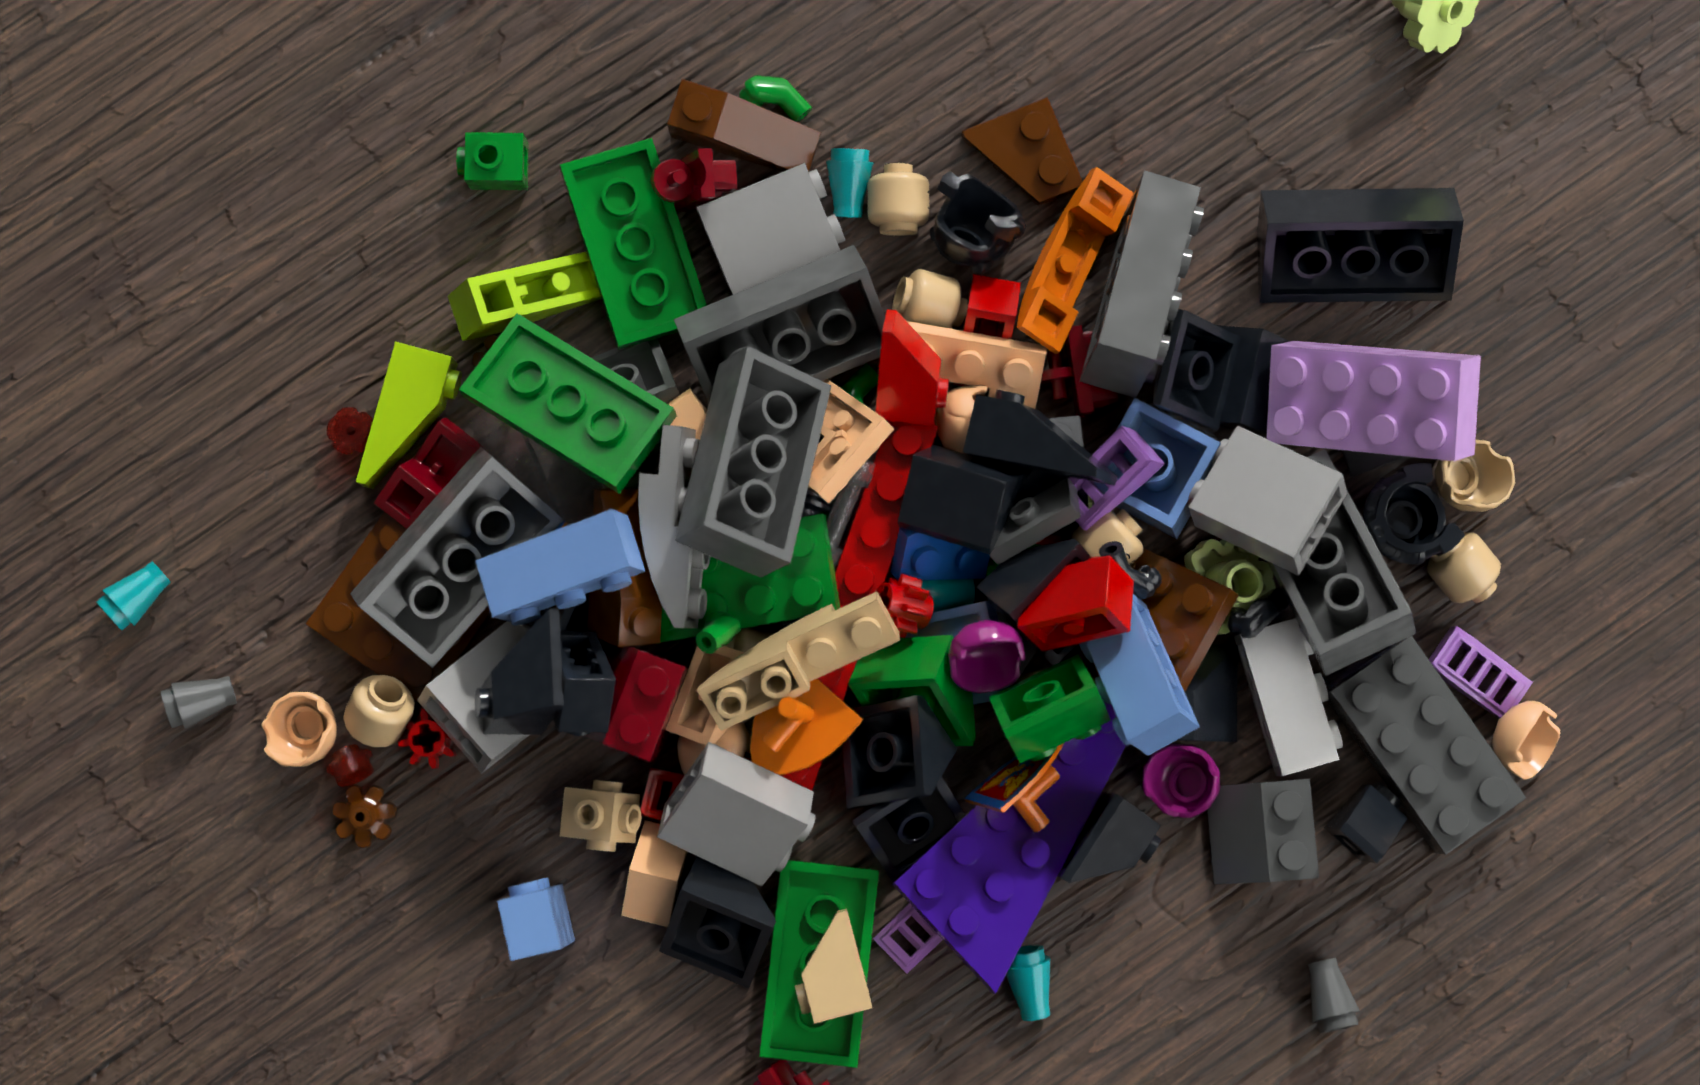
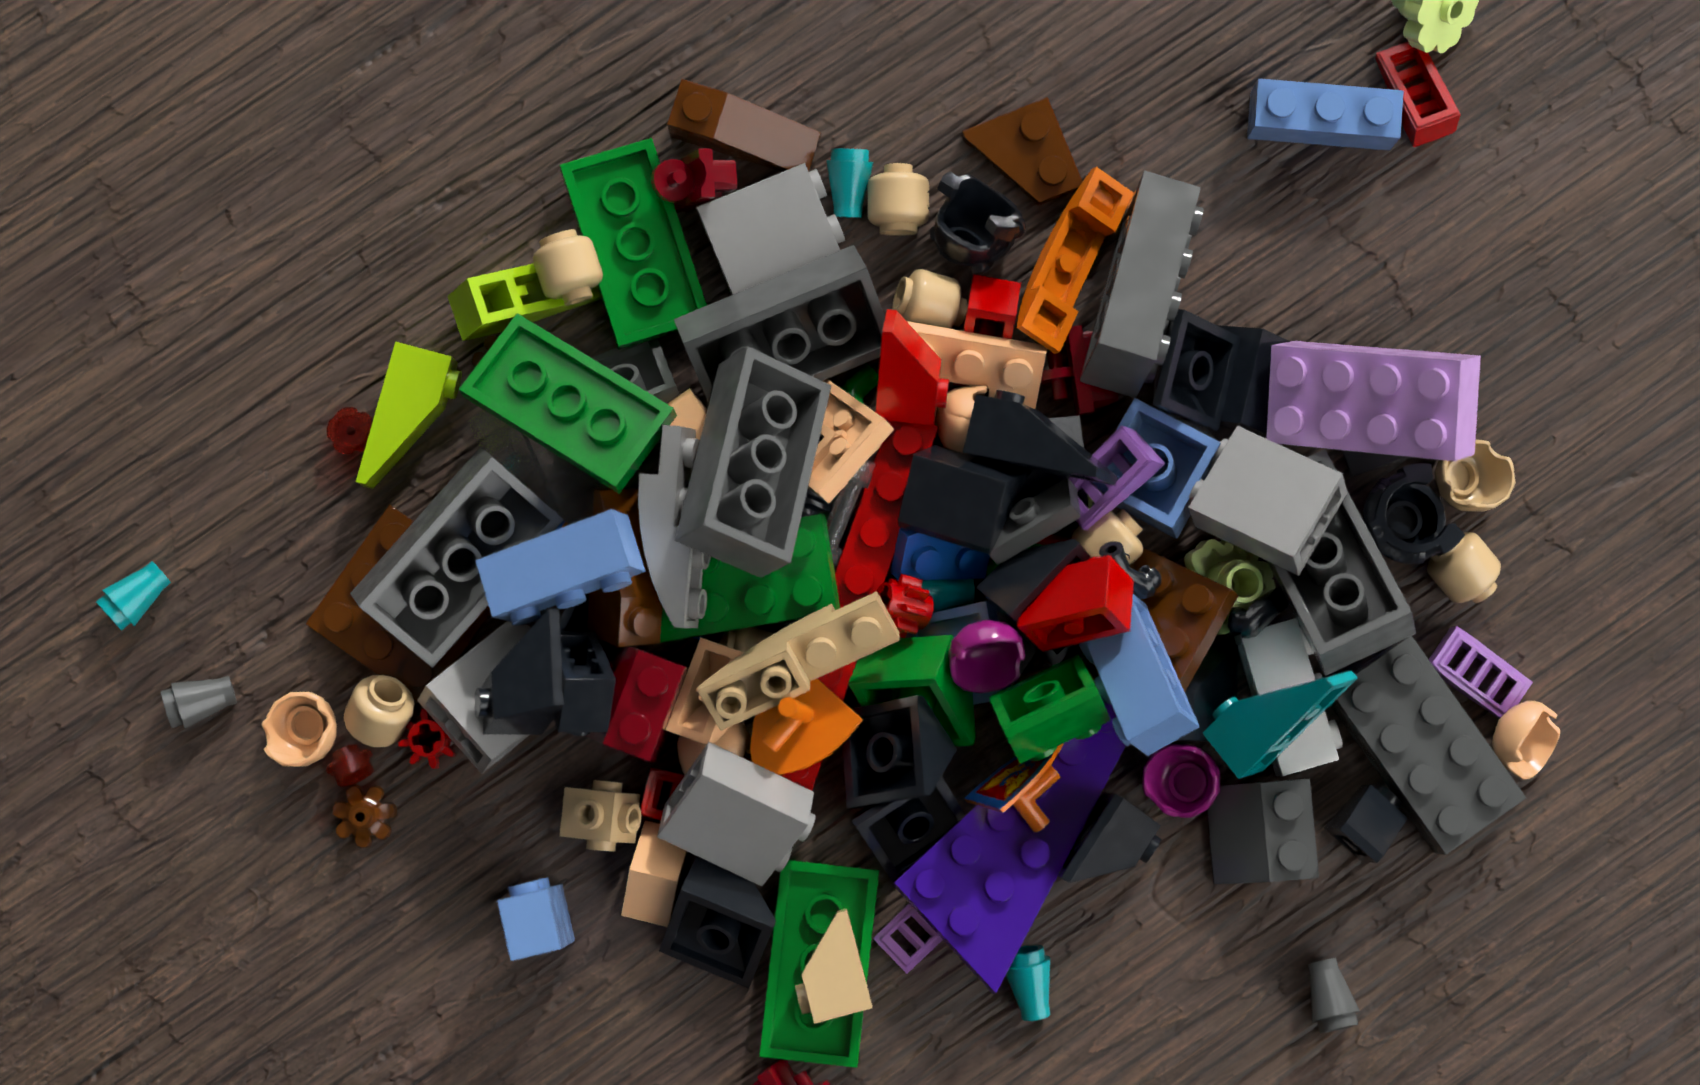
dark red slope [374,417,484,529] -> none
green brick [456,132,529,190] -> none
green arm [696,611,741,654] -> none
green arm [739,75,813,123] -> none
black slope [1257,188,1464,303] -> none
none -> tan head [533,229,603,306]
none -> teal slope [1203,670,1358,779]
none -> medium blue brick [1247,79,1404,151]
none -> red slope [1375,41,1461,147]

